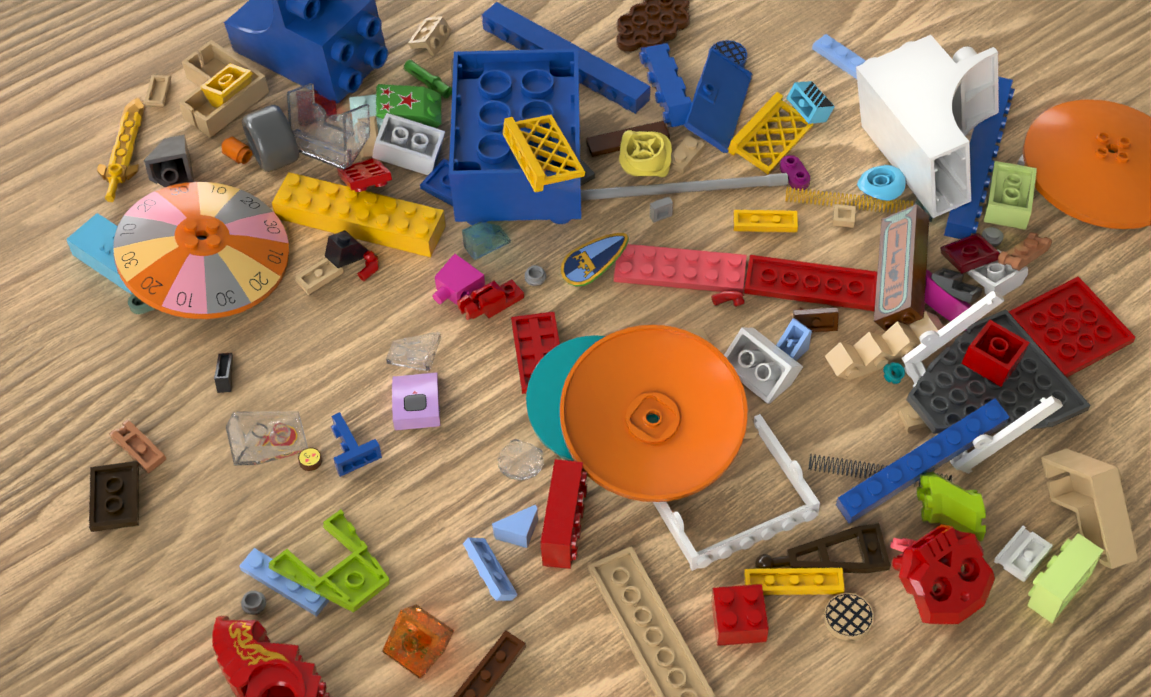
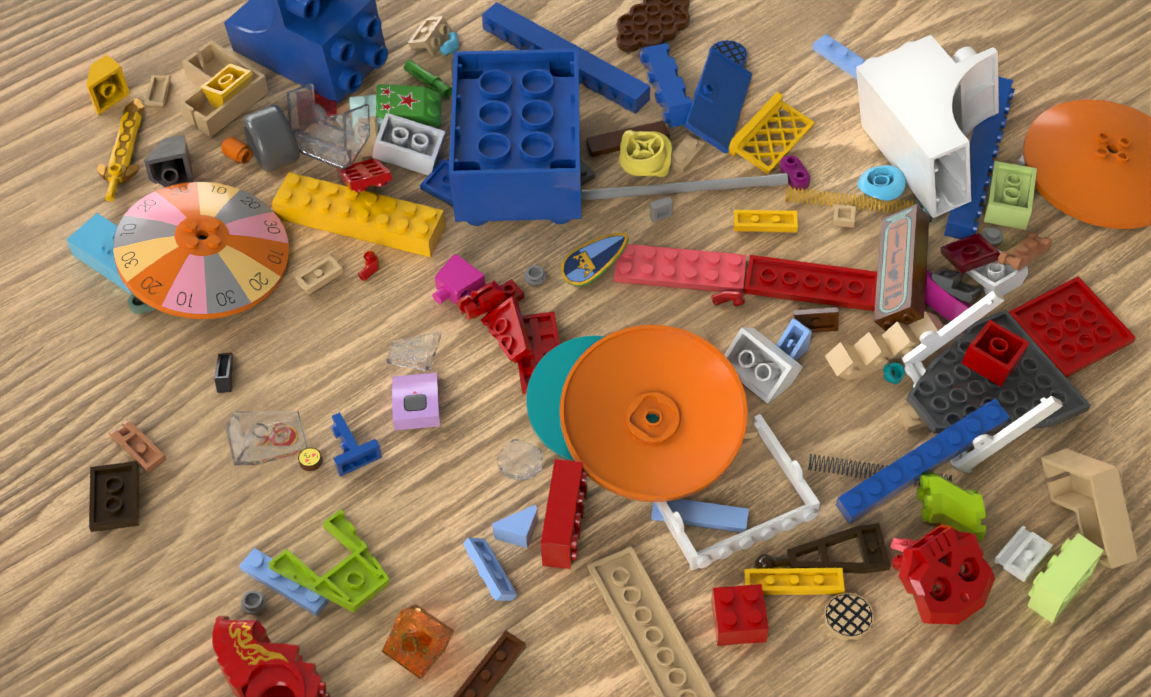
black slope [325,230,369,268] -> none
clear light blue slope [462,221,511,260] -> none
yellow fence [503,114,585,193] -> none
medium azure brick [786,81,835,124] -> none
none -> yellow slope [86,54,130,115]
none -> medium azure arm [440,32,459,55]
none -> red wing [480,296,532,363]
none -> light blue tile [651,499,749,533]

